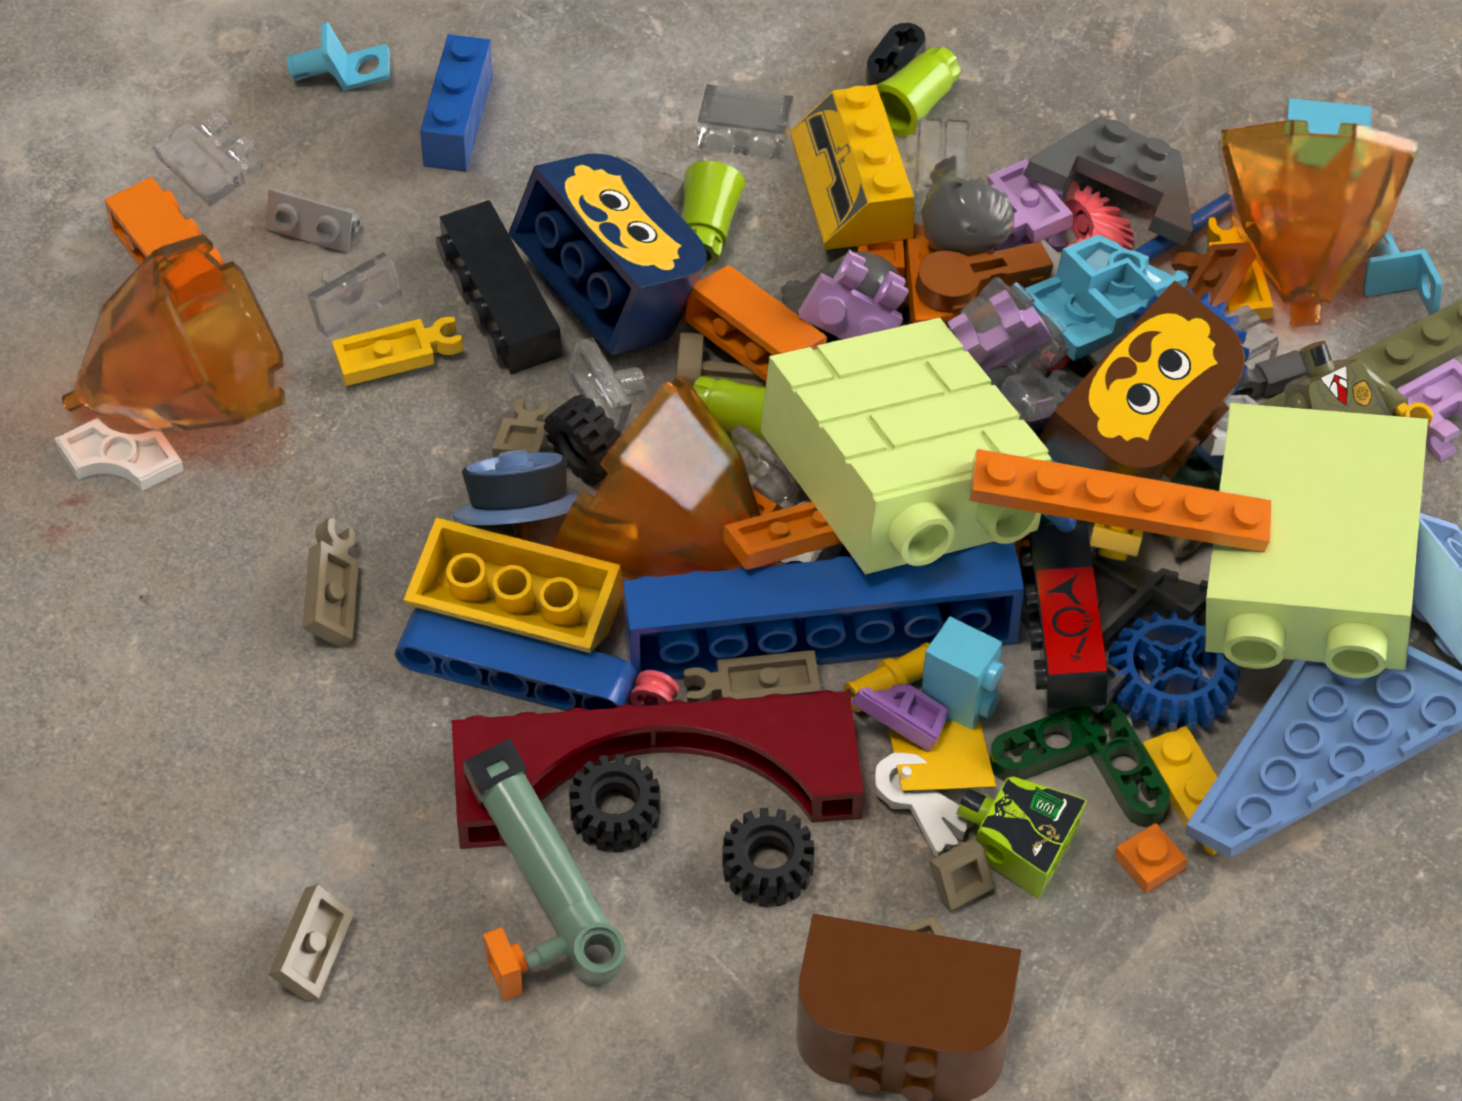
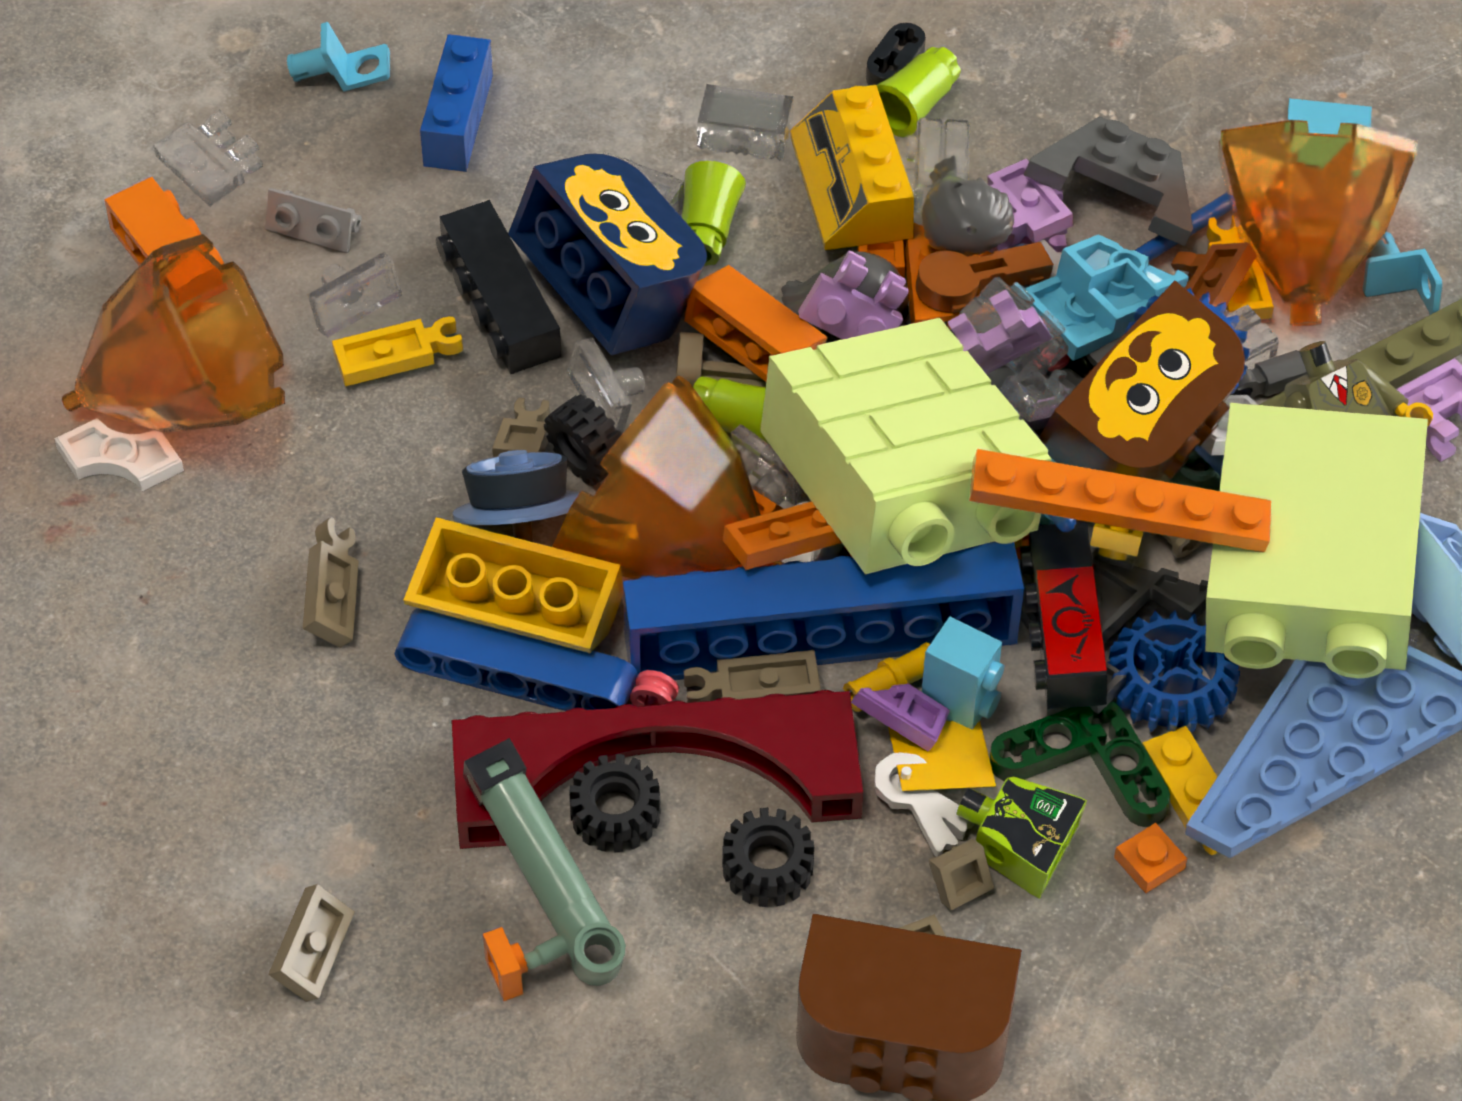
coral hair [1063,181,1135,250] -> none

